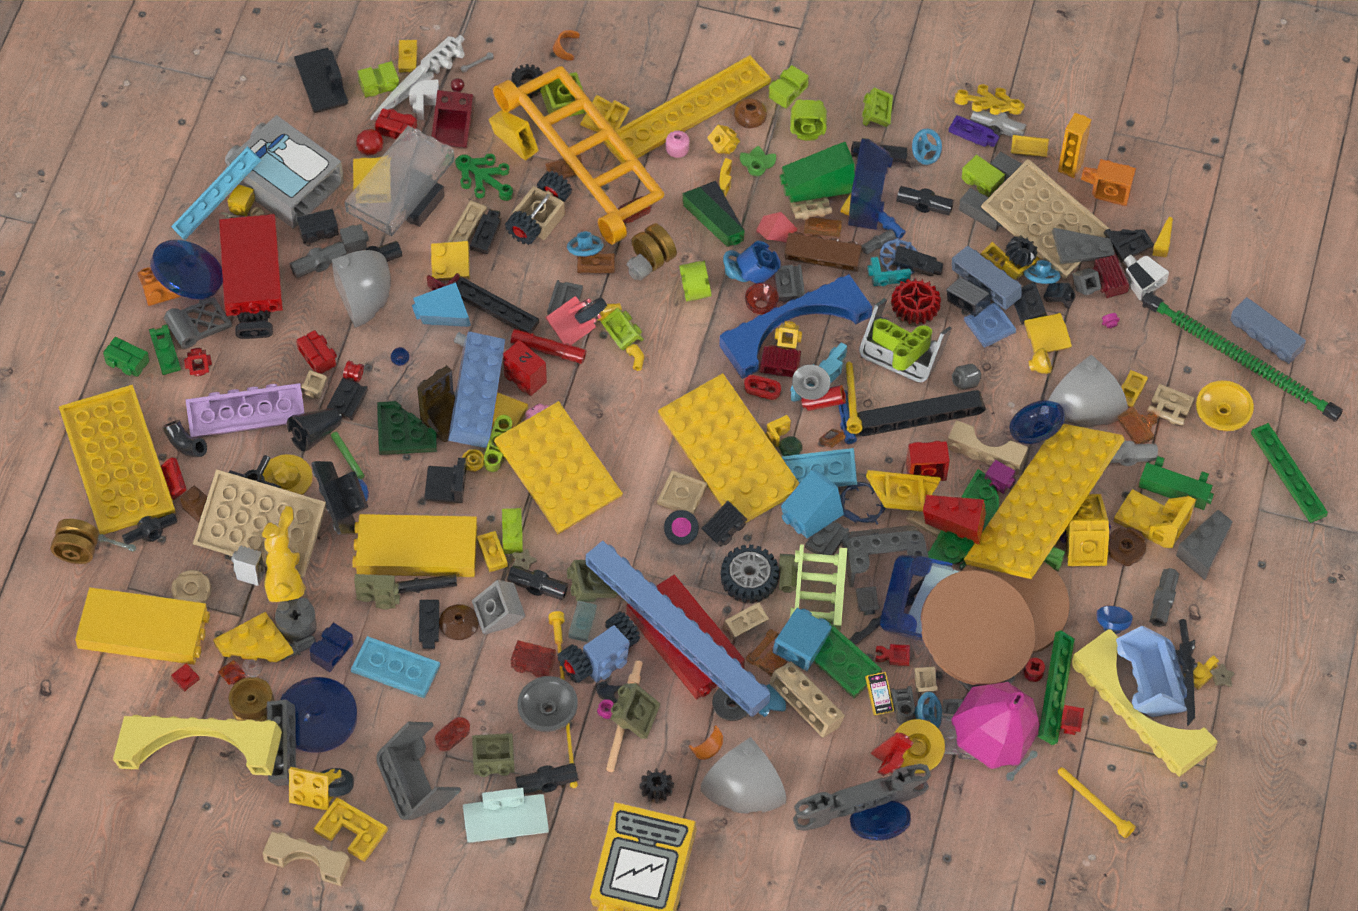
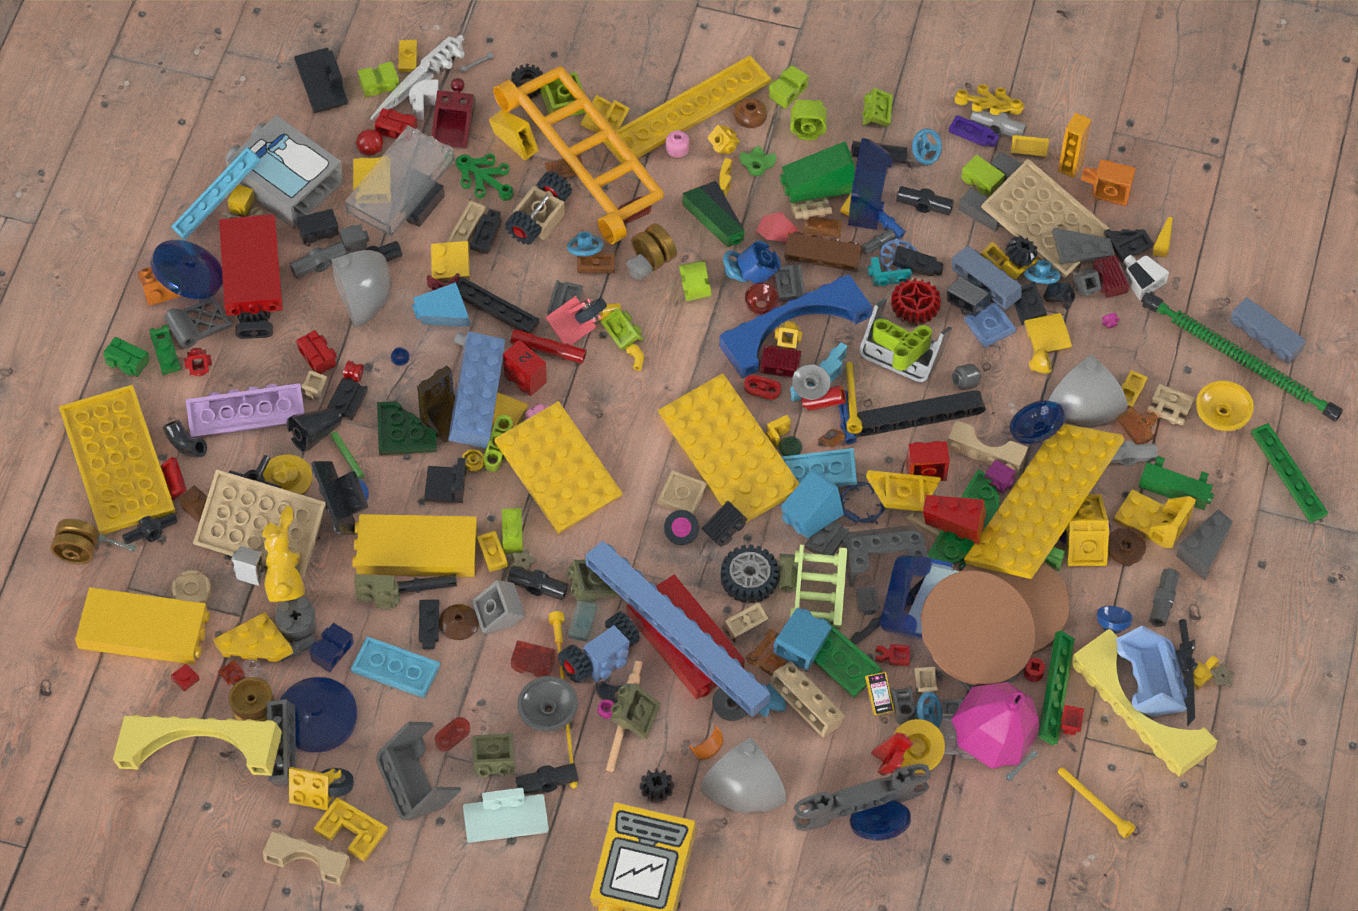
orange helmet [553,30,580,61] -> none

